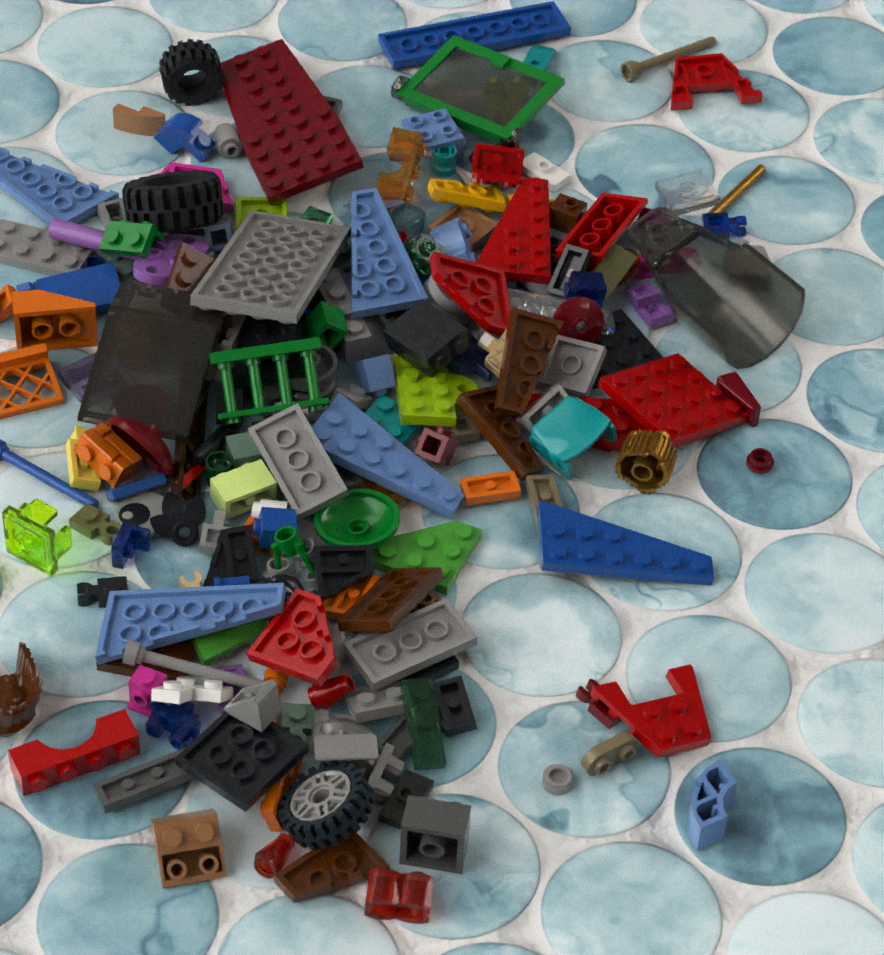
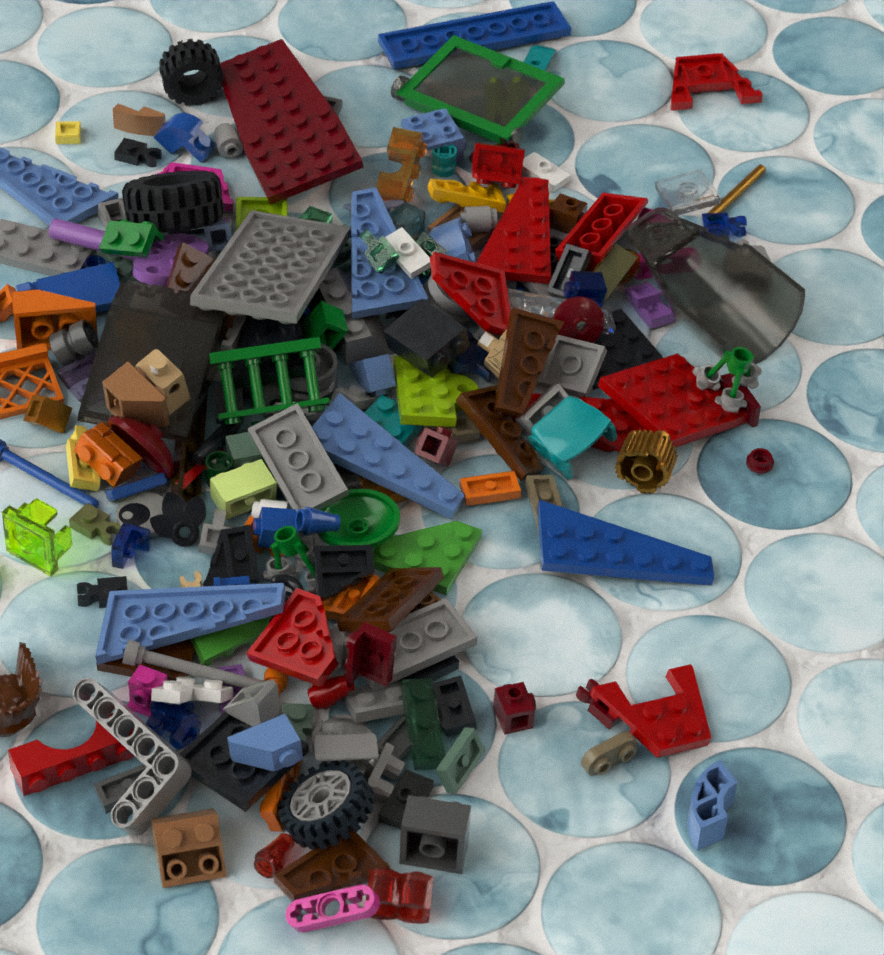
light grey tile [542,764,574,796] -> none
dark tan piece [620,36,716,81] -> none
none -> pearl gold panel [23,395,73,433]
none -> dark grey wheel [49,319,100,366]
none -> light yellow tile [55,121,81,144]
none -> light grey beam [73,678,192,836]
none -> medium nougat slope [102,362,169,427]
none -> black plate [114,138,162,167]
none -> tan torso [135,349,190,416]
none -> medium blue slope [227,714,303,772]
none -> dark pink beam [285,885,380,932]
none -> blue cone [295,506,340,535]
none -> dark red bracket [344,622,397,687]
none -> clear green plate [360,229,400,274]
none -> white plate [380,227,431,279]
none -> sand green plate [436,727,485,794]
none -> light grey brick [460,206,498,232]
none -> dark red brick [493,682,536,735]
none -> plant [693,347,762,412]

